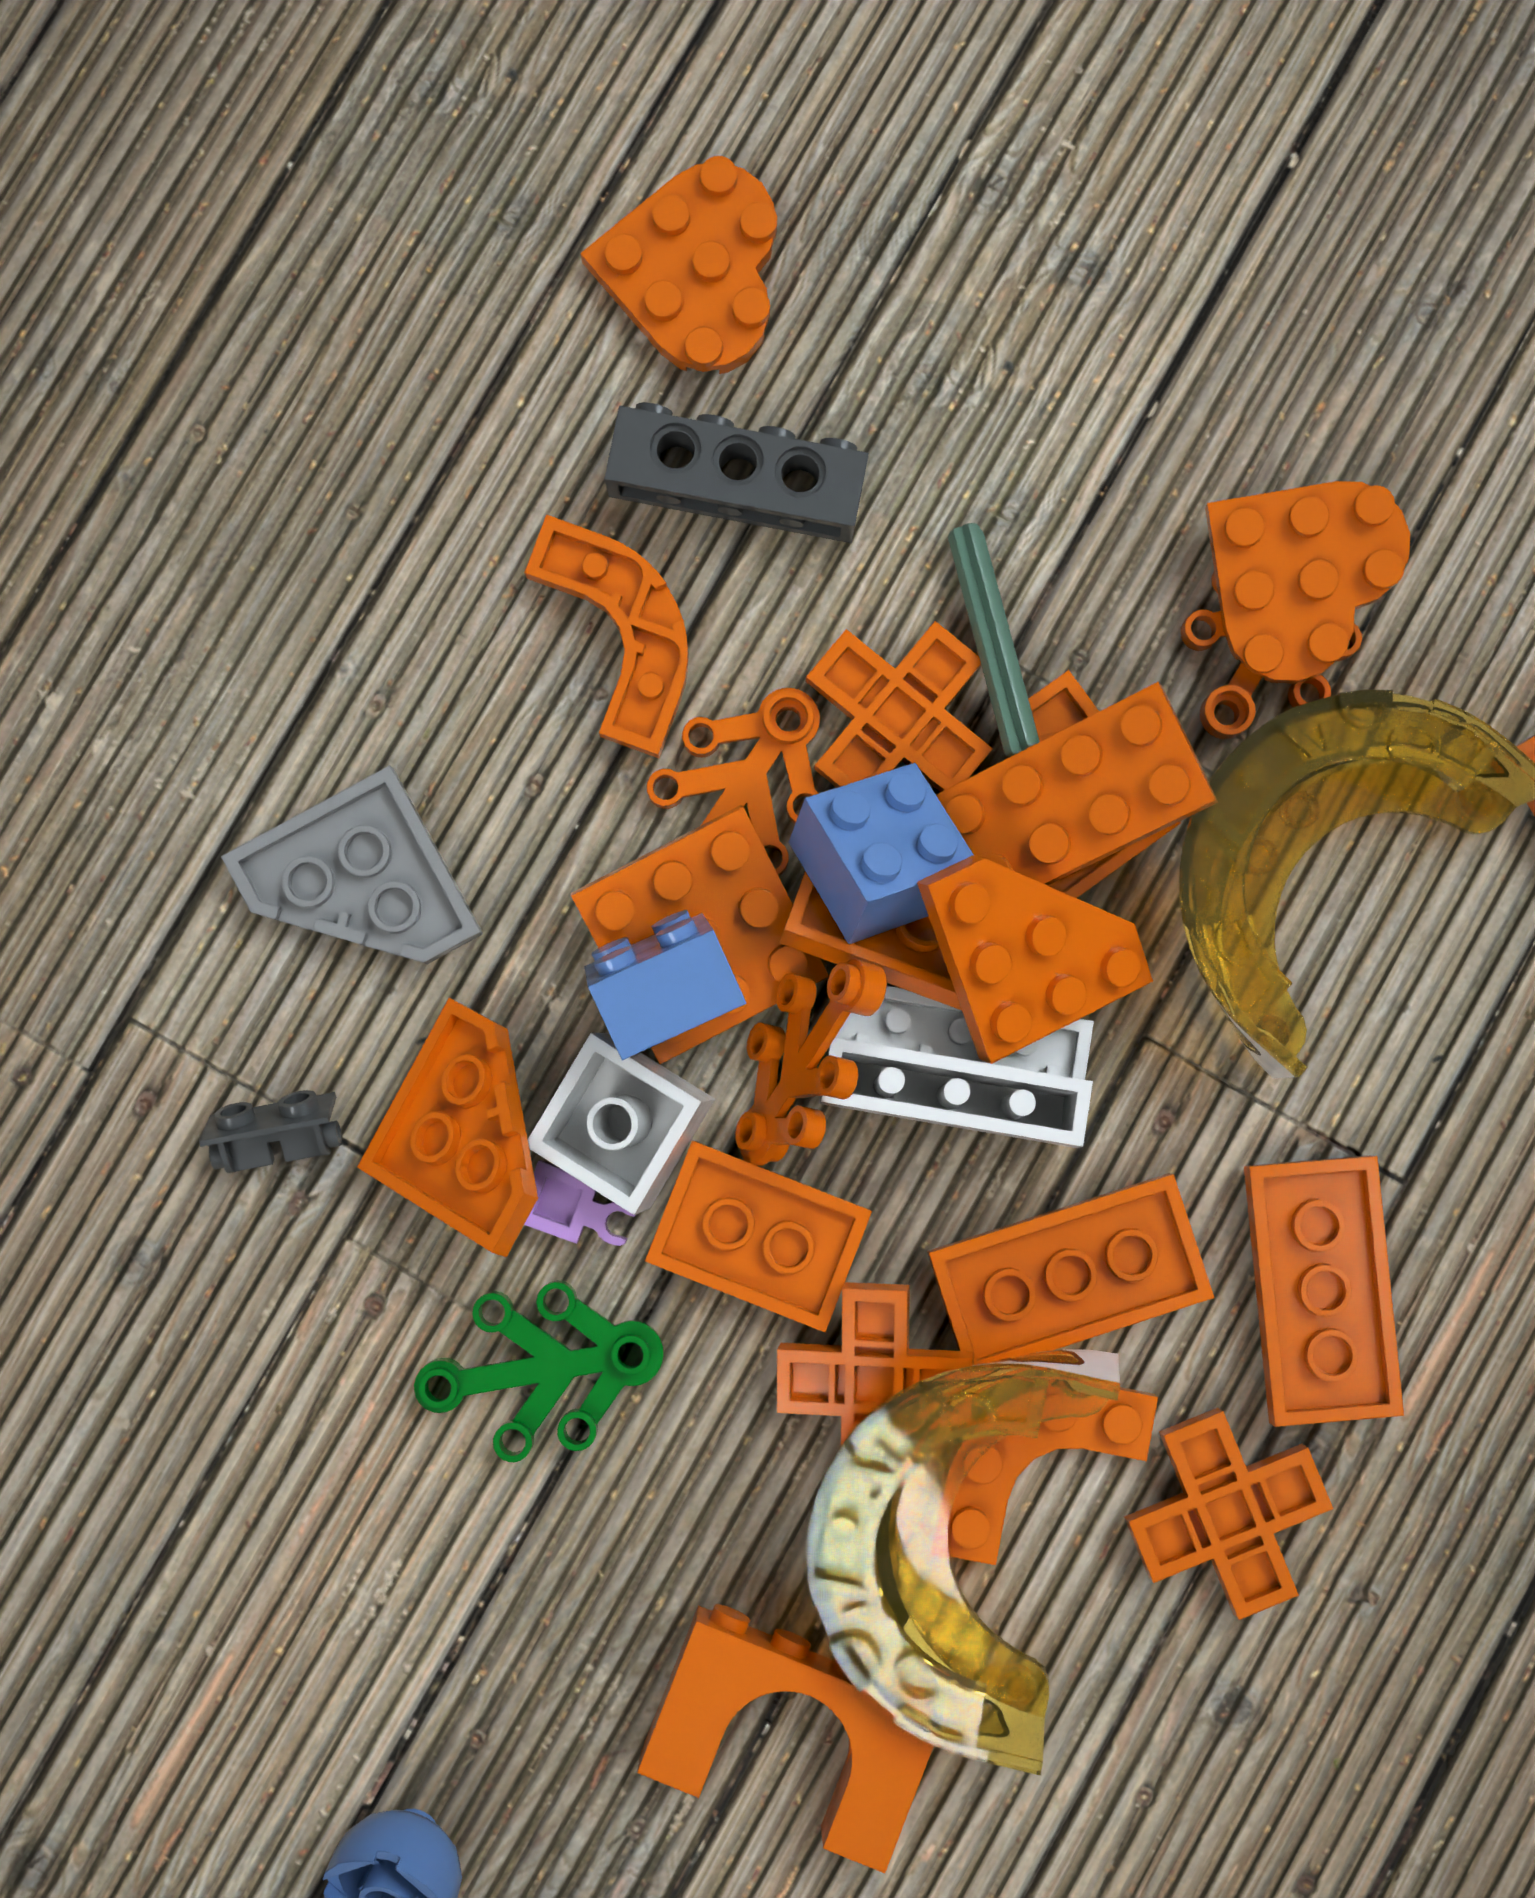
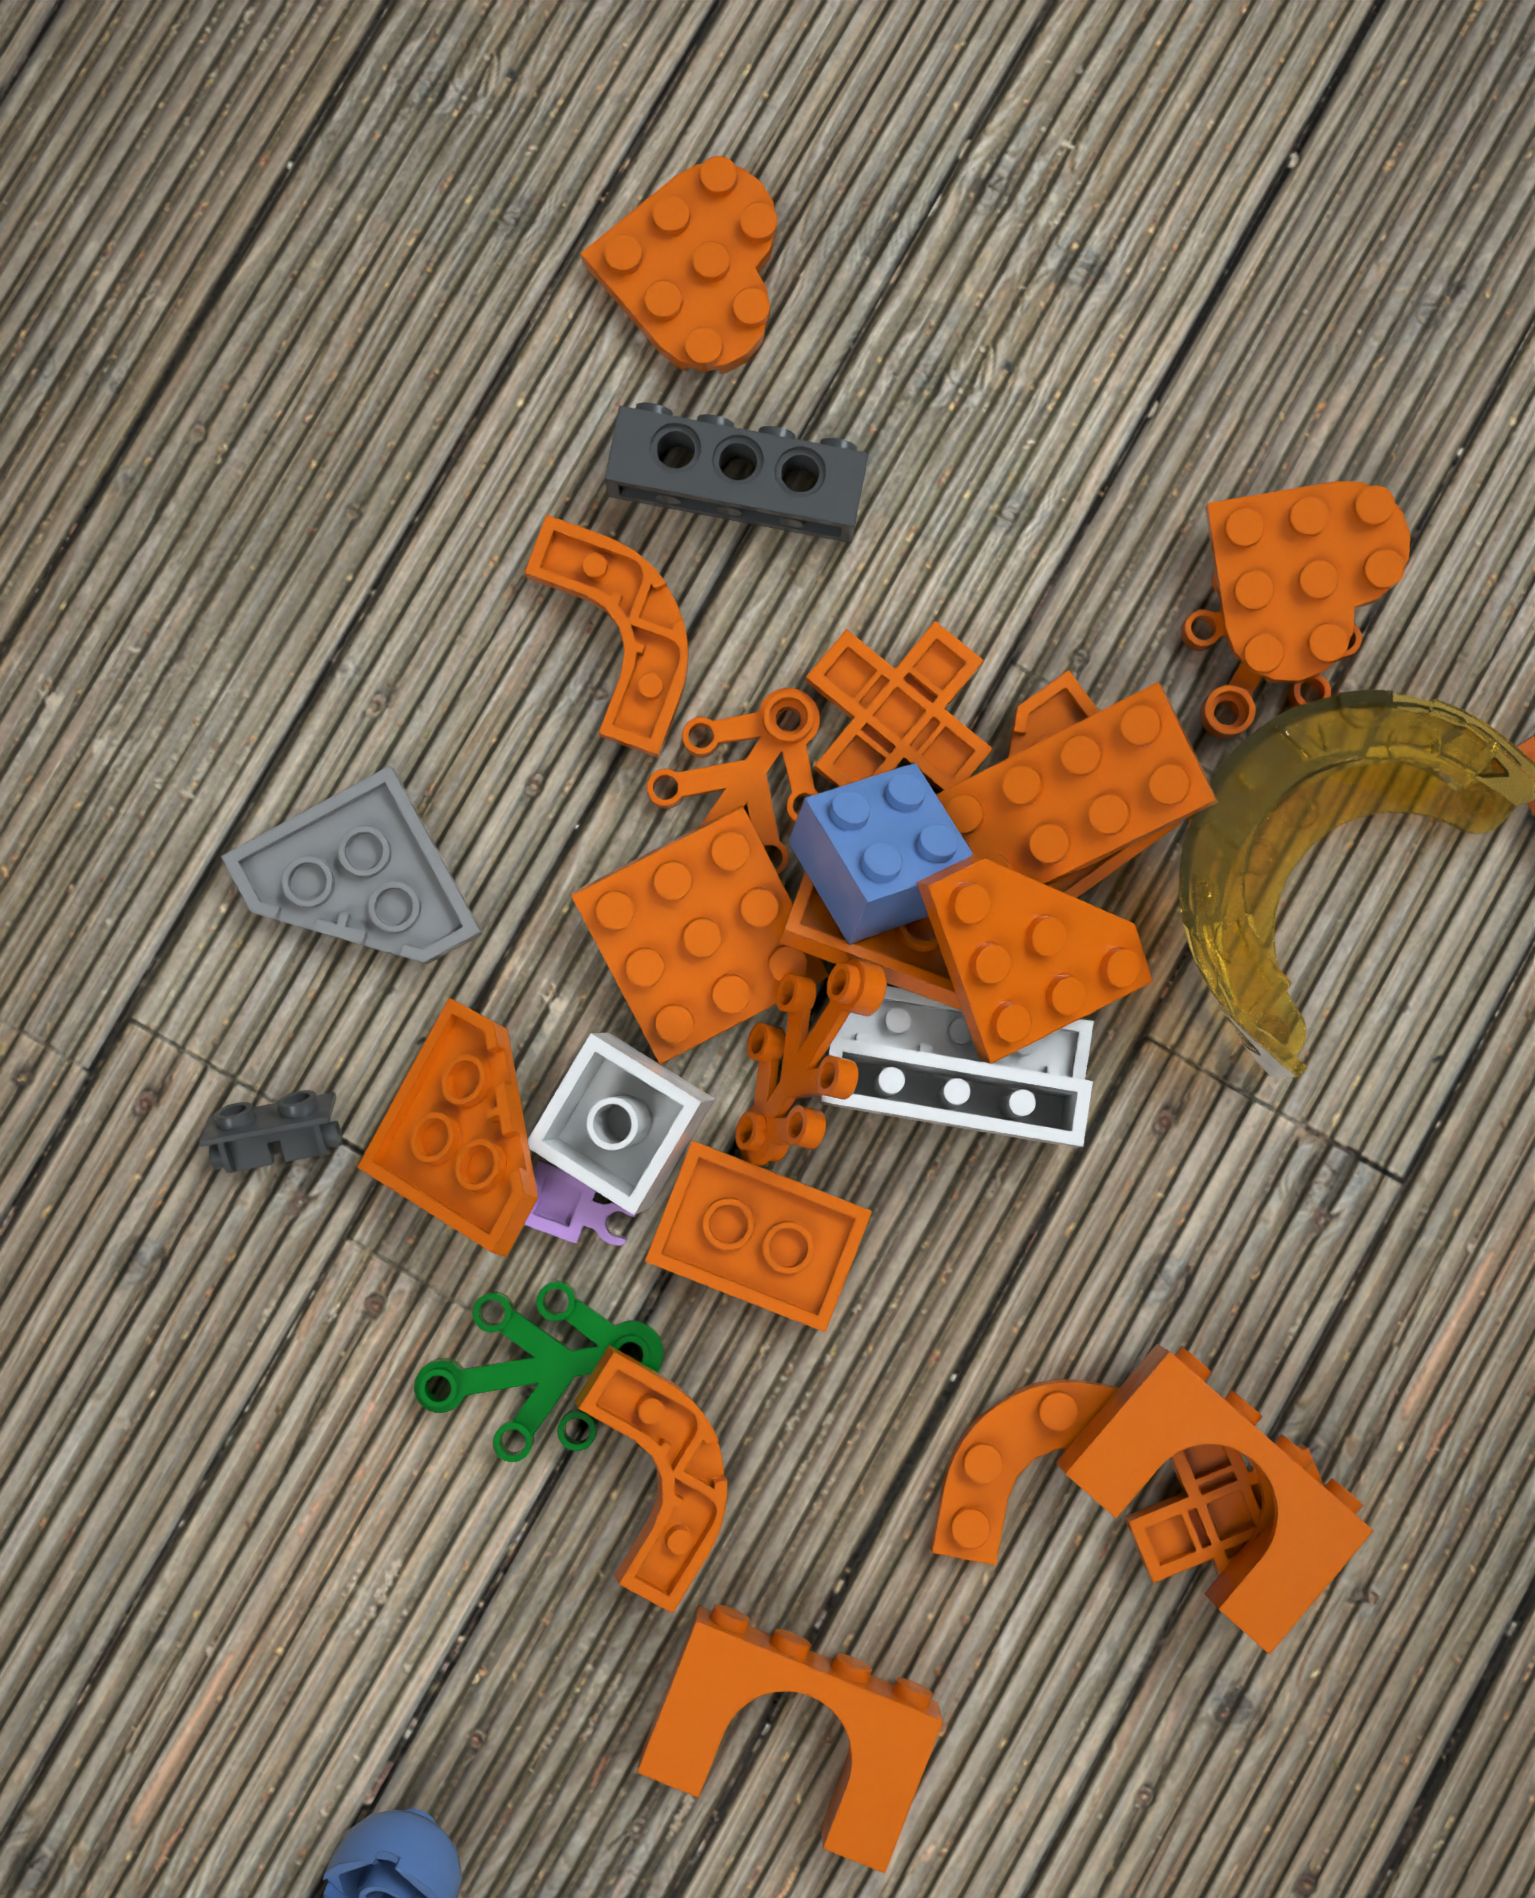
medium blue brick [584,910,747,1060] -> none
orange plate [777,1282,974,1483] -> none
clear yellow windscreen [806,1349,1120,1775] -> none
orange plate [927,1173,1215,1376] -> none
sand green axle [948,523,1040,758] -> none
orange plate [1244,1155,1404,1427] -> none
none -> orange plate [574,1345,727,1613]
none -> orange arch [1056,1344,1374,1655]

